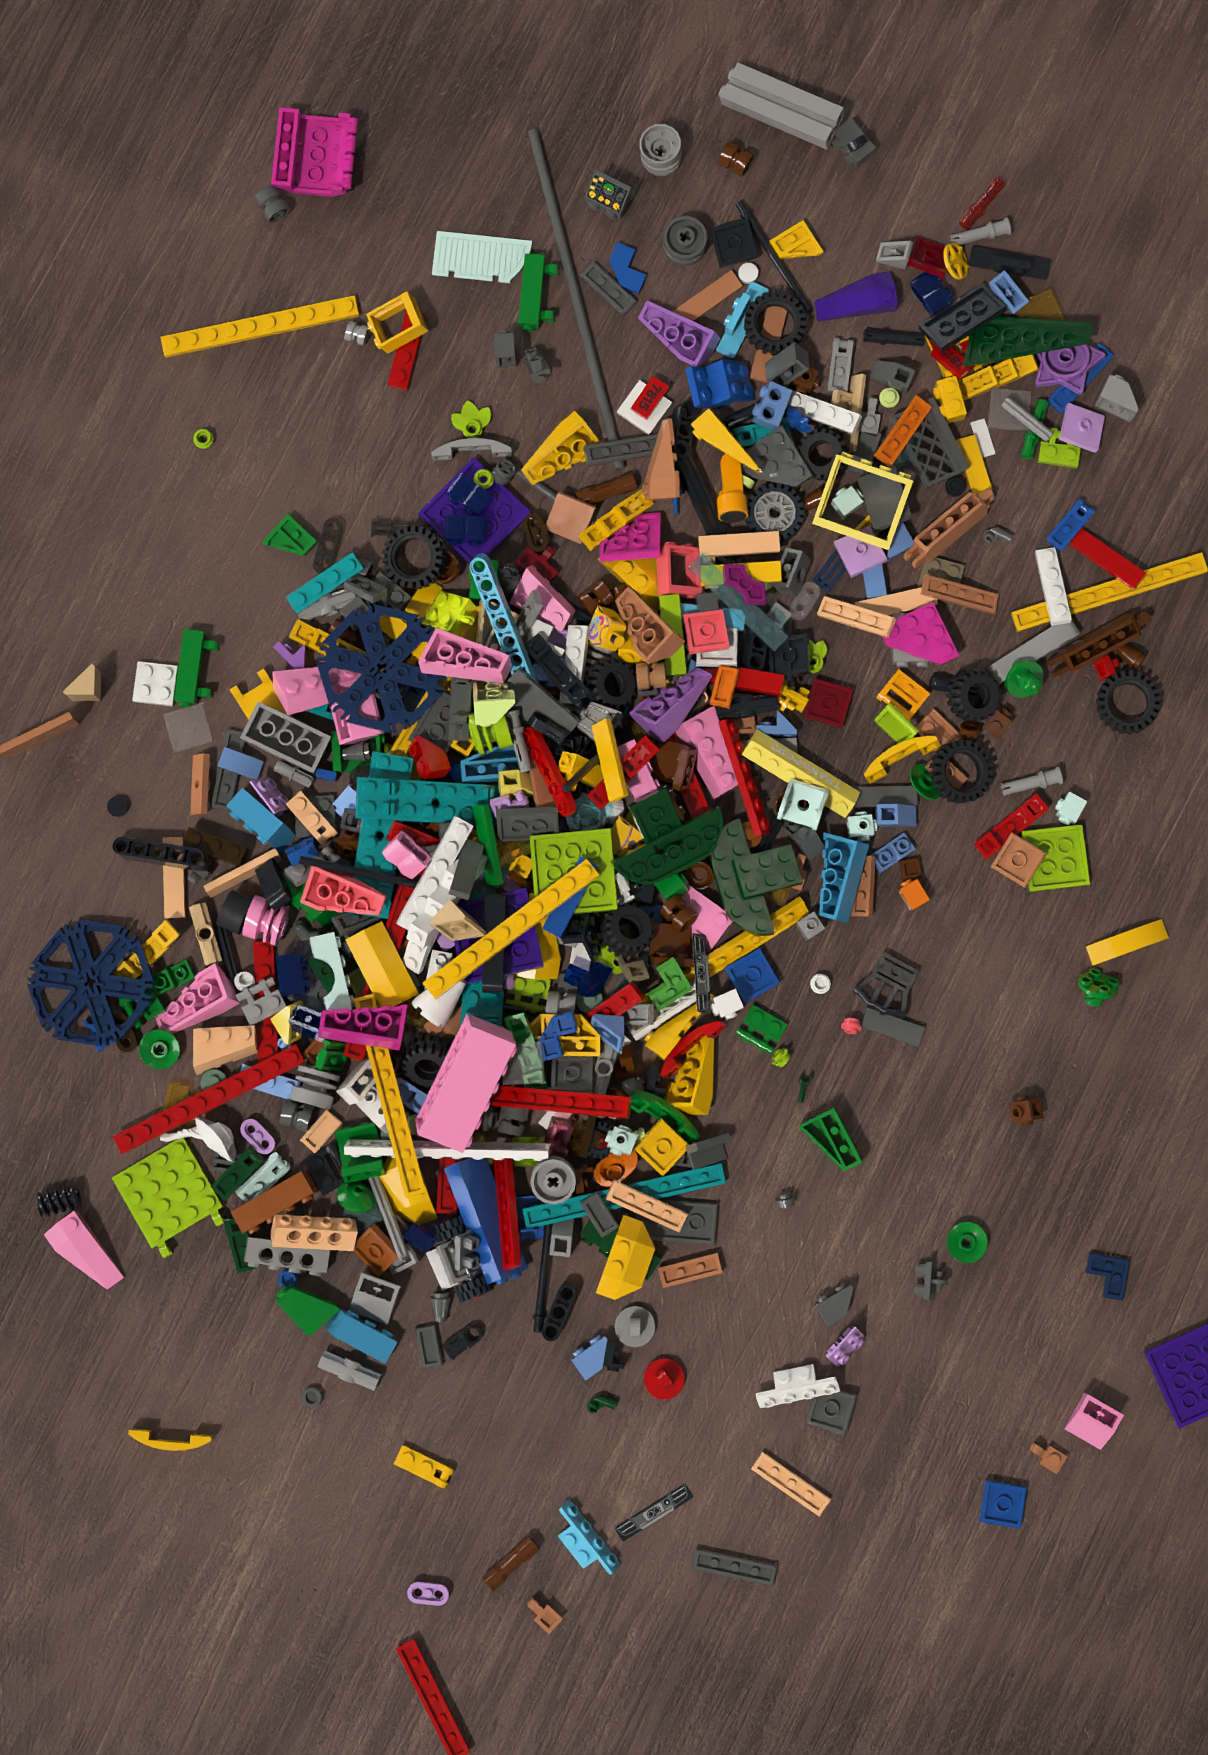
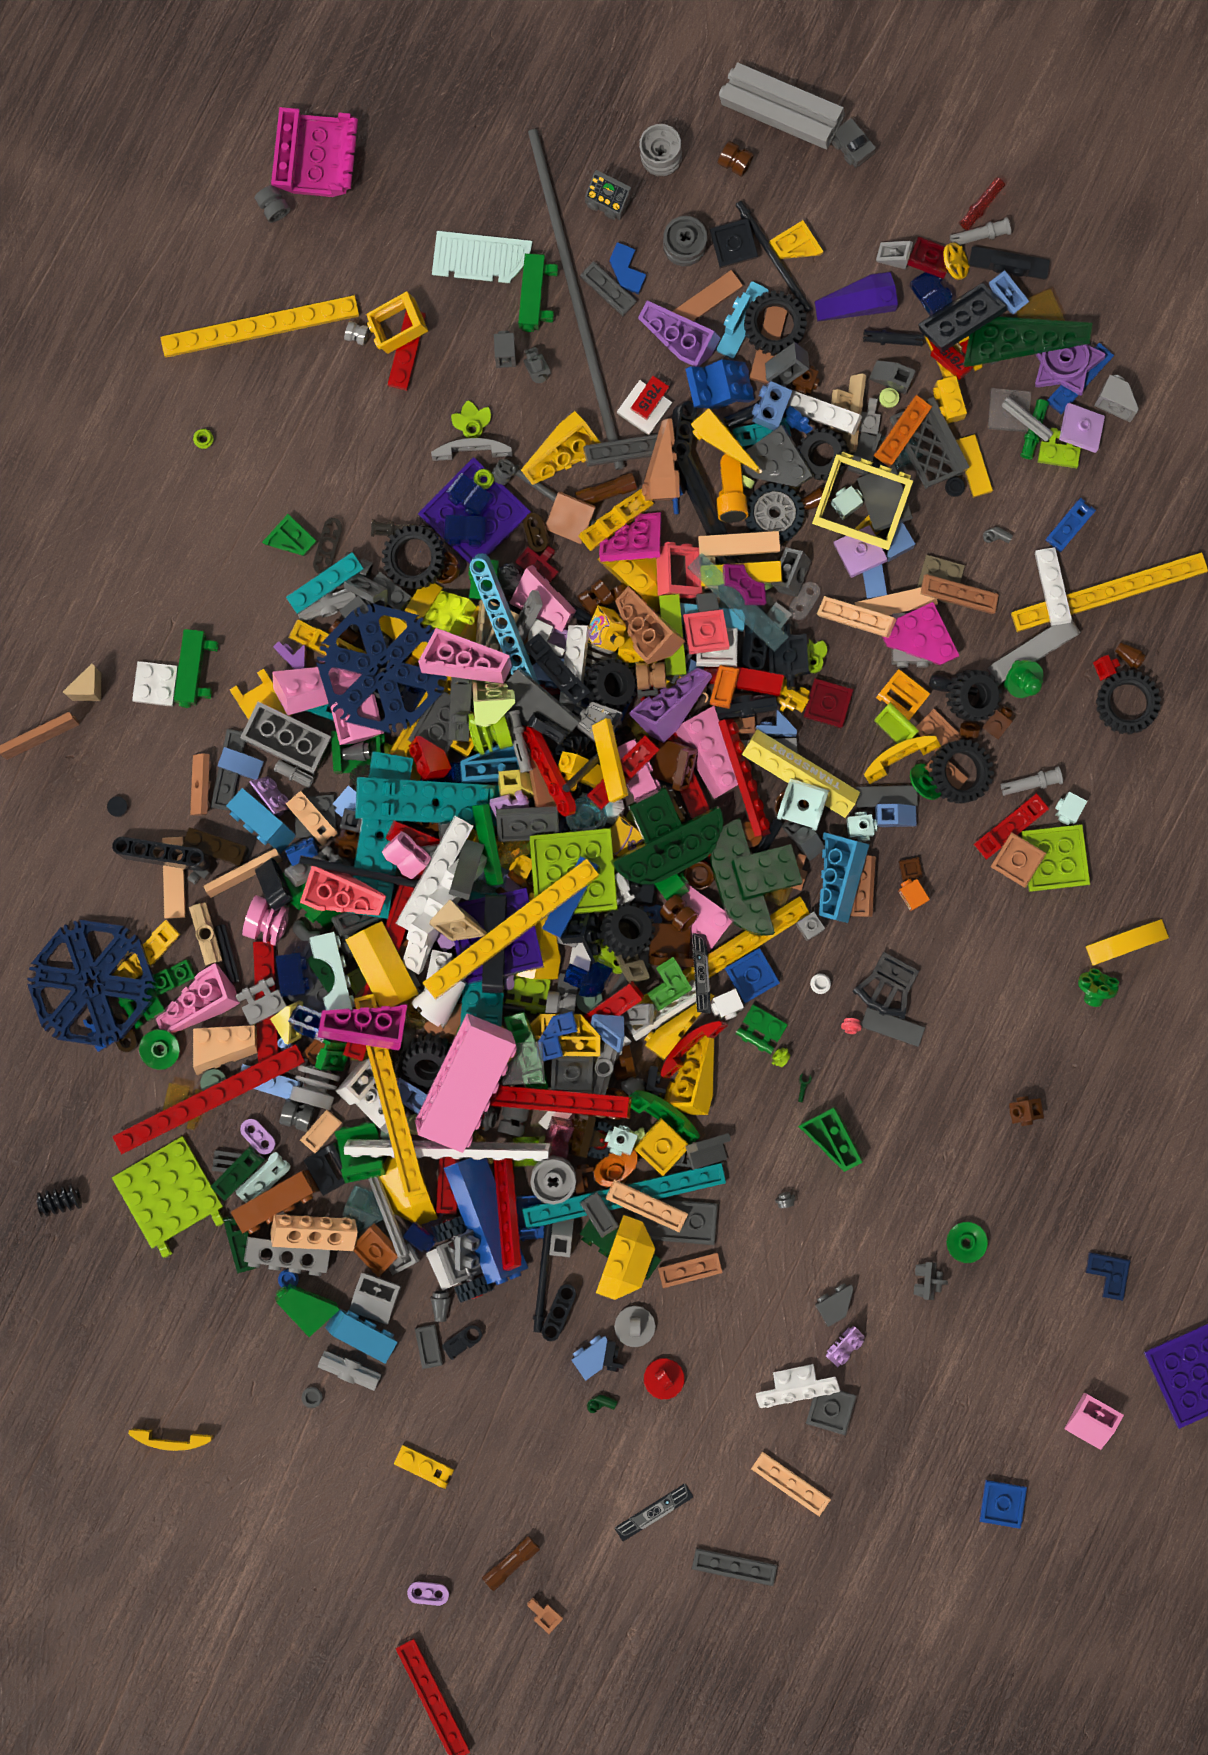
bright pink wedge [44,1211,125,1290] -> none
white hat [160,1117,236,1162] -> none
clear plate [163,703,213,753] -> none
black piece [216,890,253,935] -> none
white plate [234,972,255,991] -> none
blue tile [315,768,338,782] -> none
green dish [337,1181,377,1213] -> none
medium azure bracket [558,1500,621,1575] -> none
white tile [738,263,758,284] -> none
dark blue tile [812,550,846,593] -> none
light grey plate [827,337,854,393] -> none
medium blue slope [870,833,915,873] -> none
nougat hinge [903,489,994,569] -> none
yellow slope [958,354,1040,401] -> none
white sticker [970,419,995,458] -> none
nougat plate [1029,1443,1067,1474] -> none
reddish brown hinge [1047,612,1151,676] -> none
red tile [1069,528,1147,591] -> none

